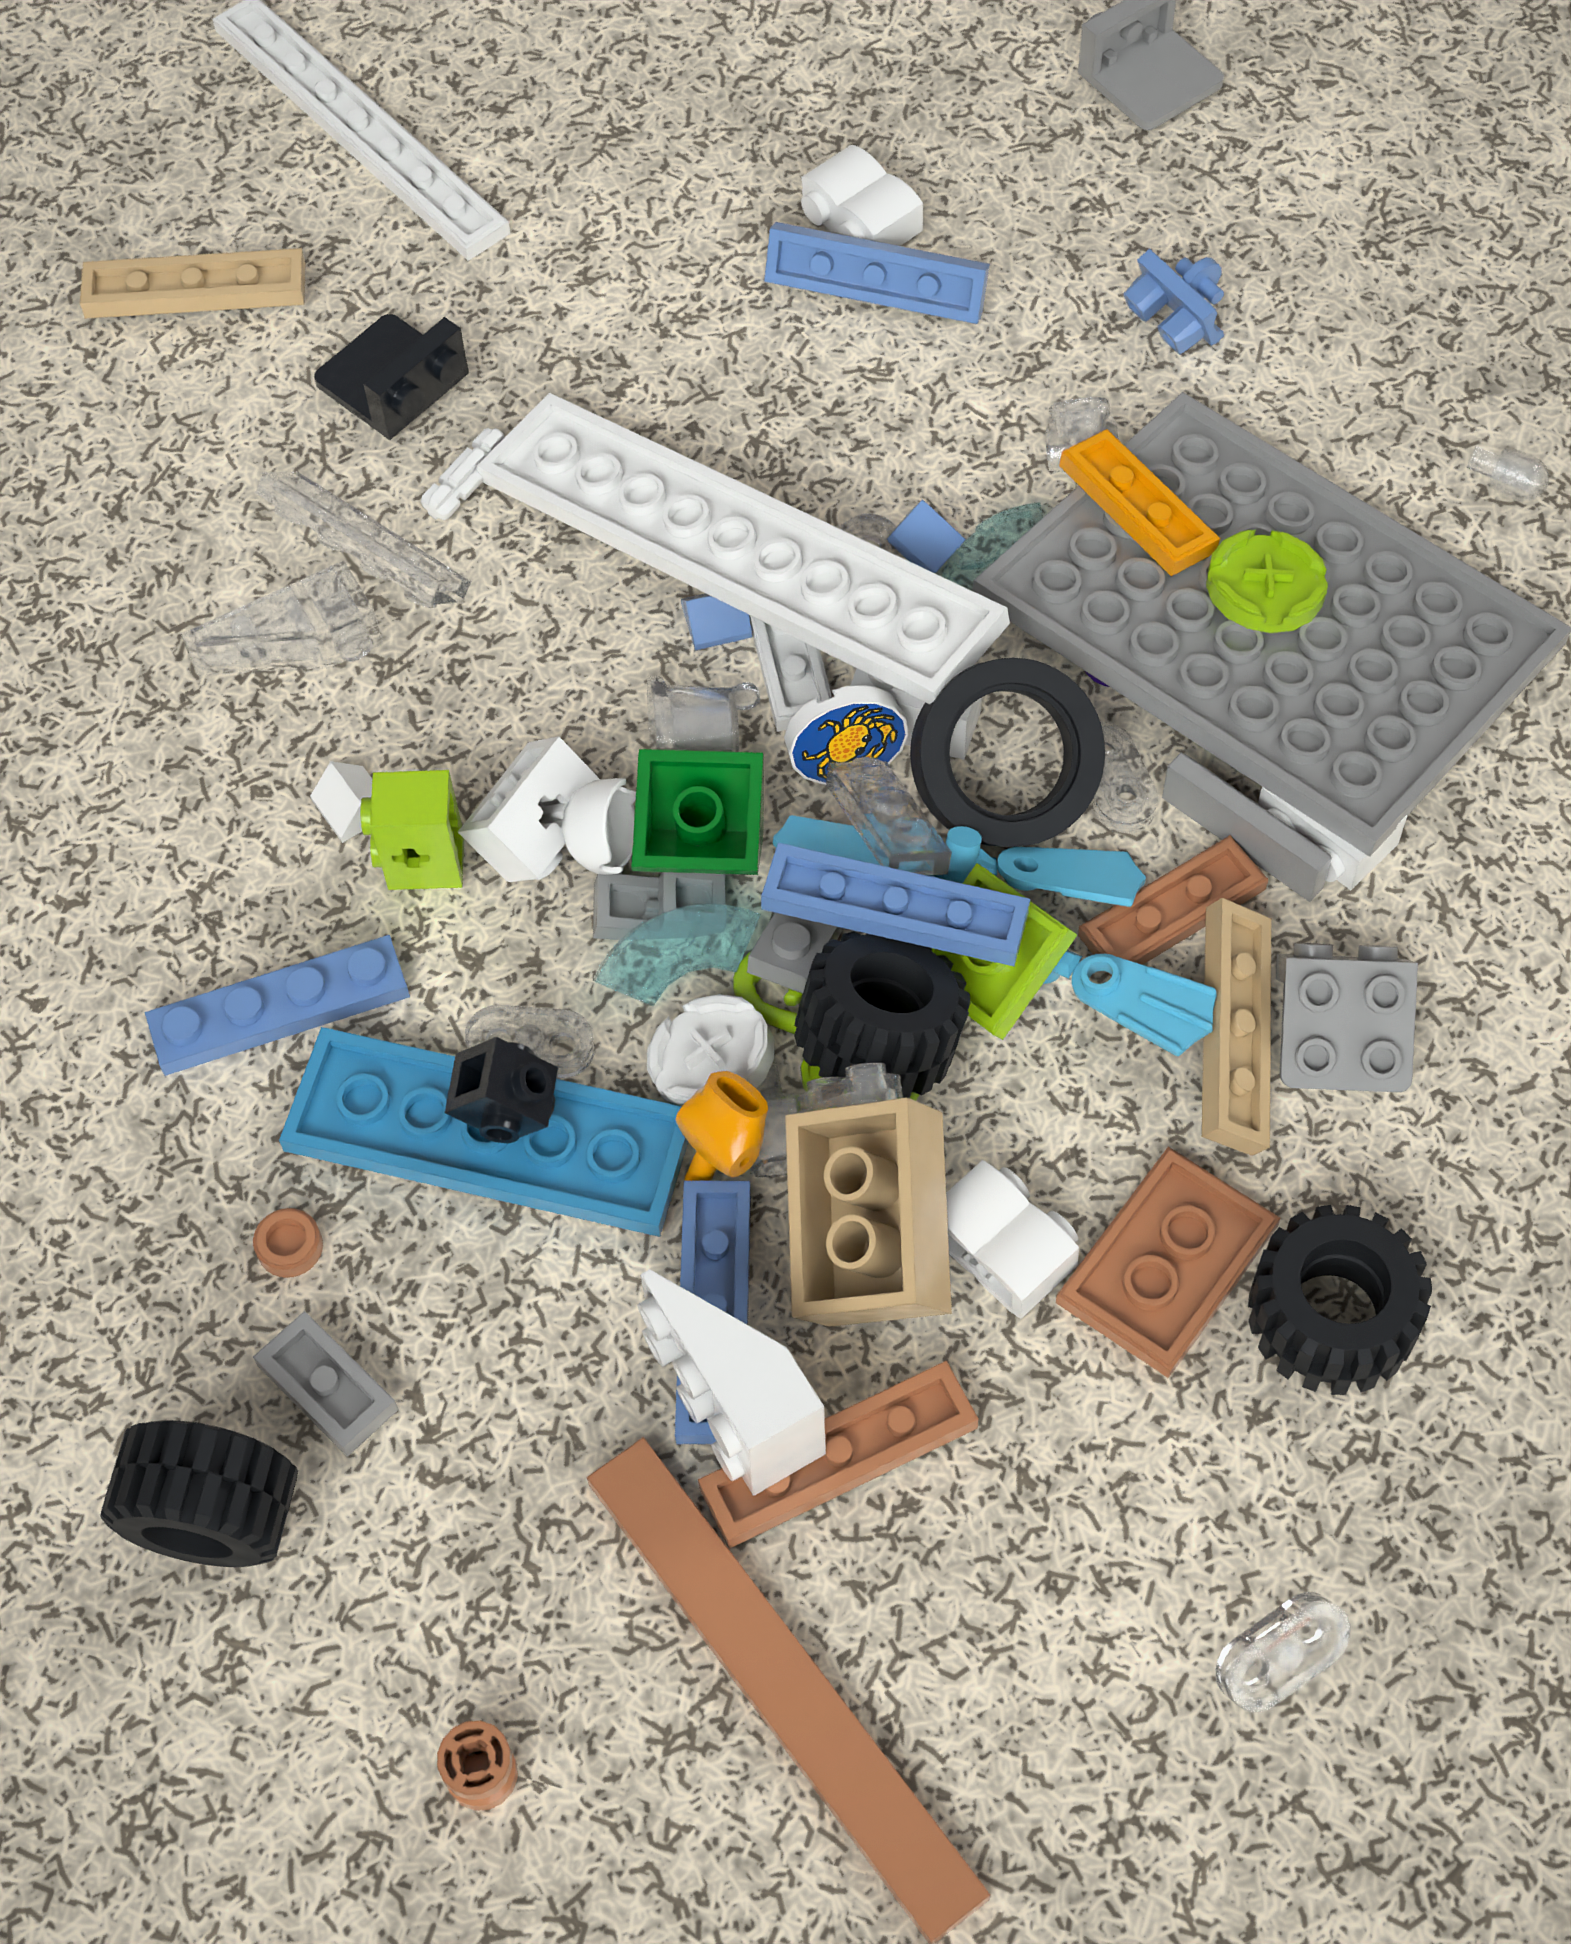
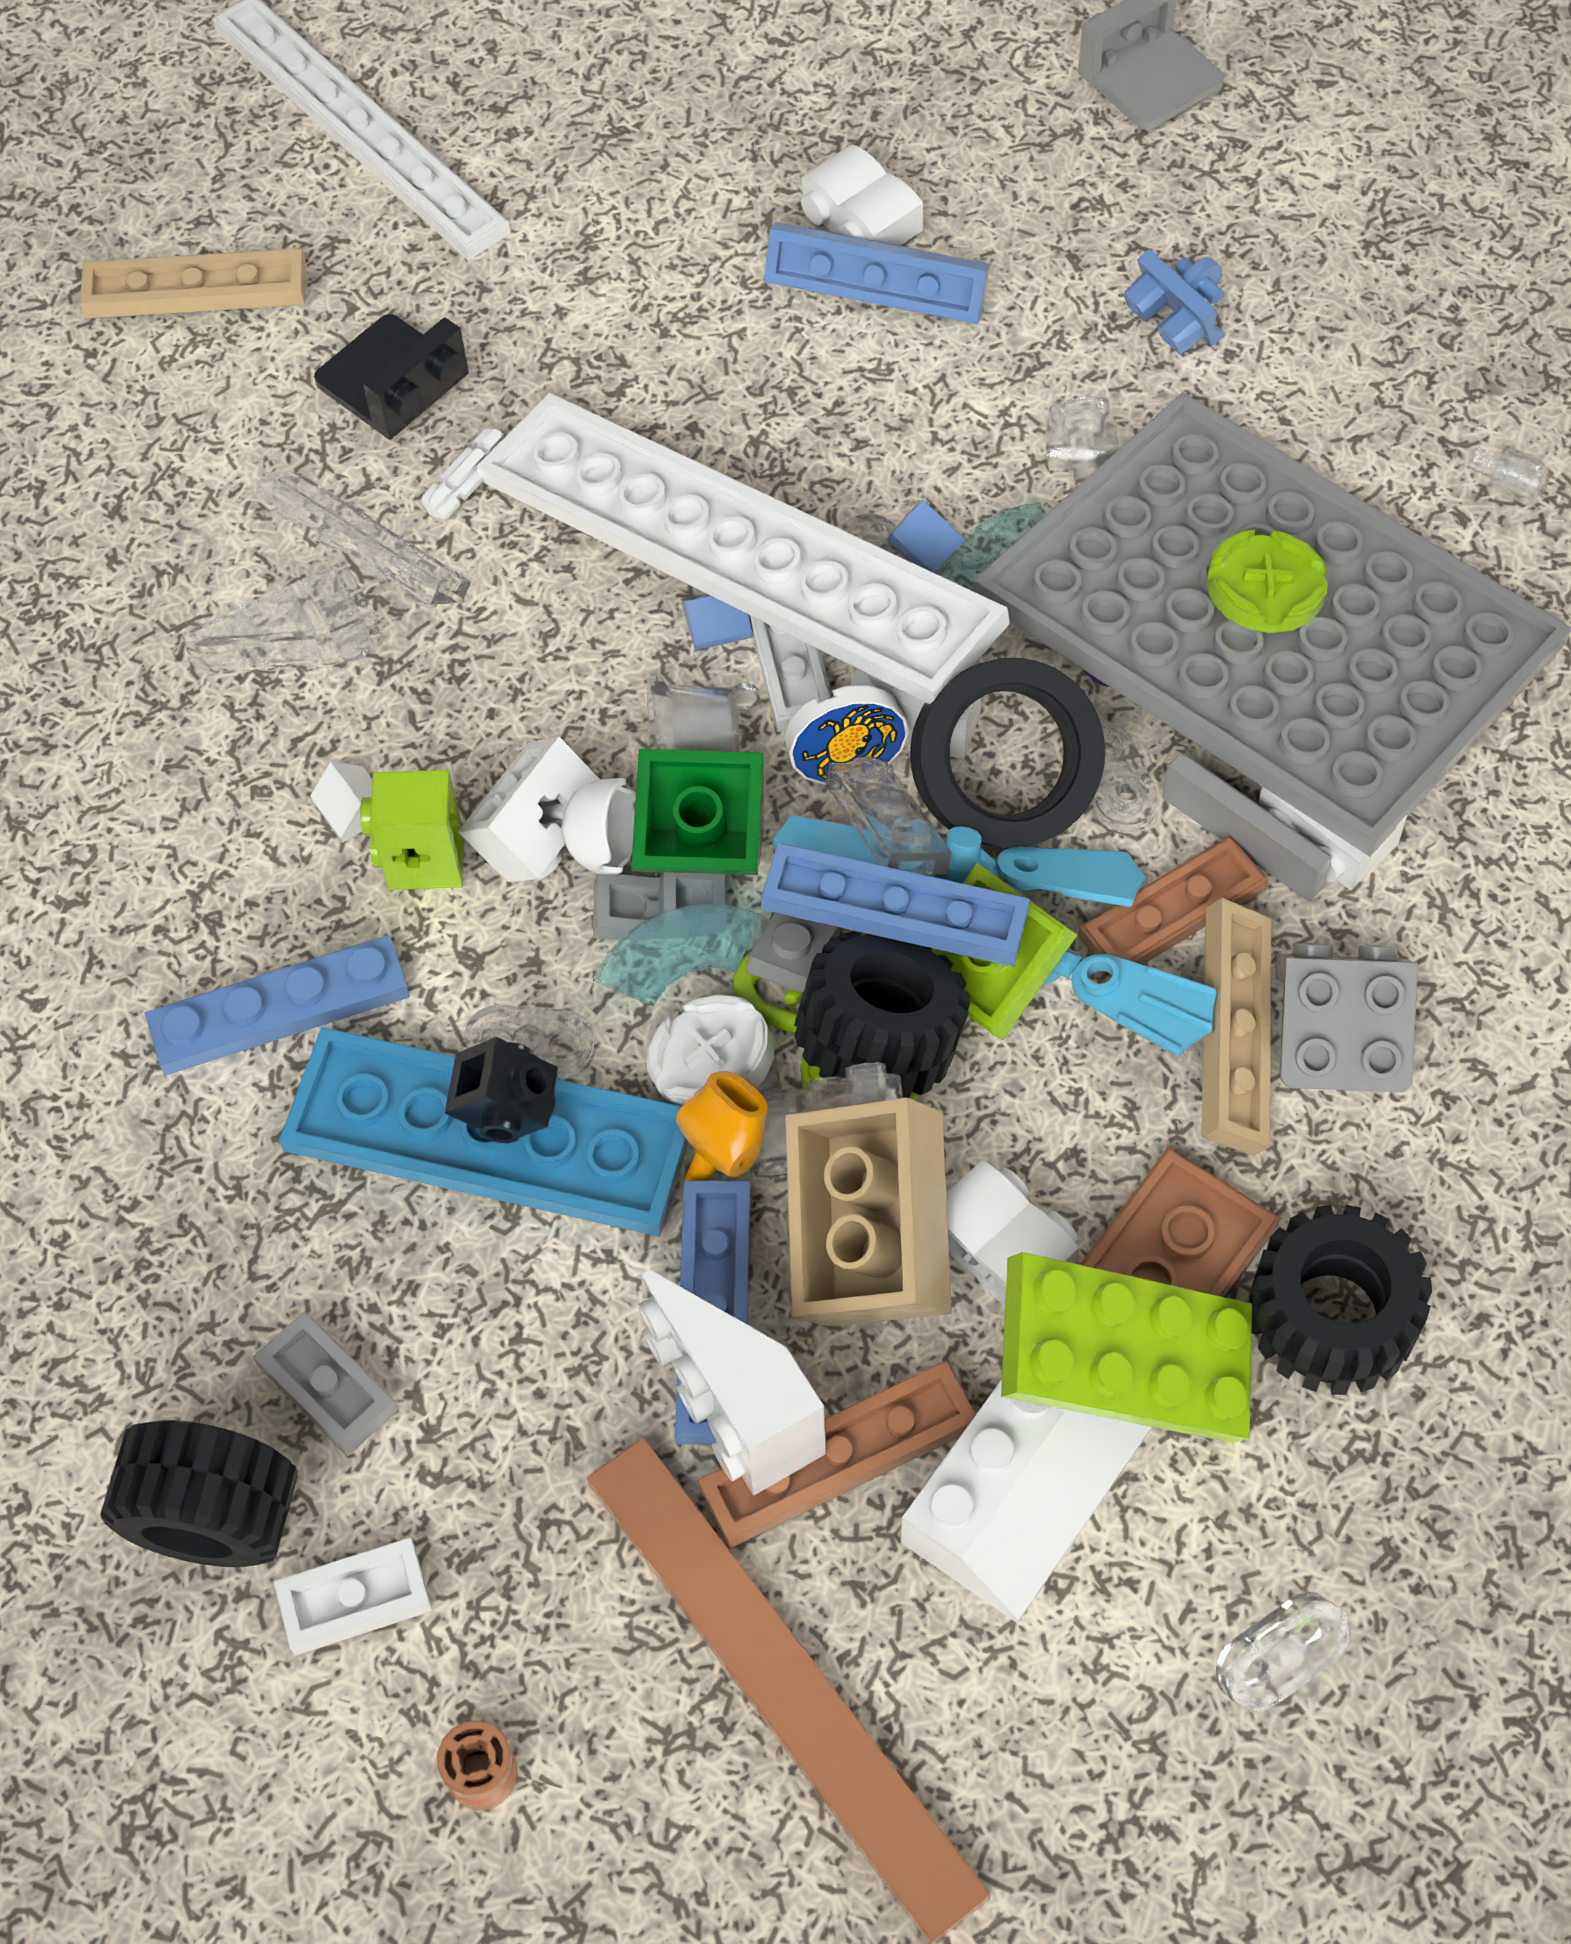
nougat tile [253,1208,323,1278] -> none
light orange tile [1059,429,1220,577] -> none
none -> white plate [273,1537,433,1656]
none -> white slope [901,1379,1153,1623]
none -> lime plate [1001,1252,1252,1443]

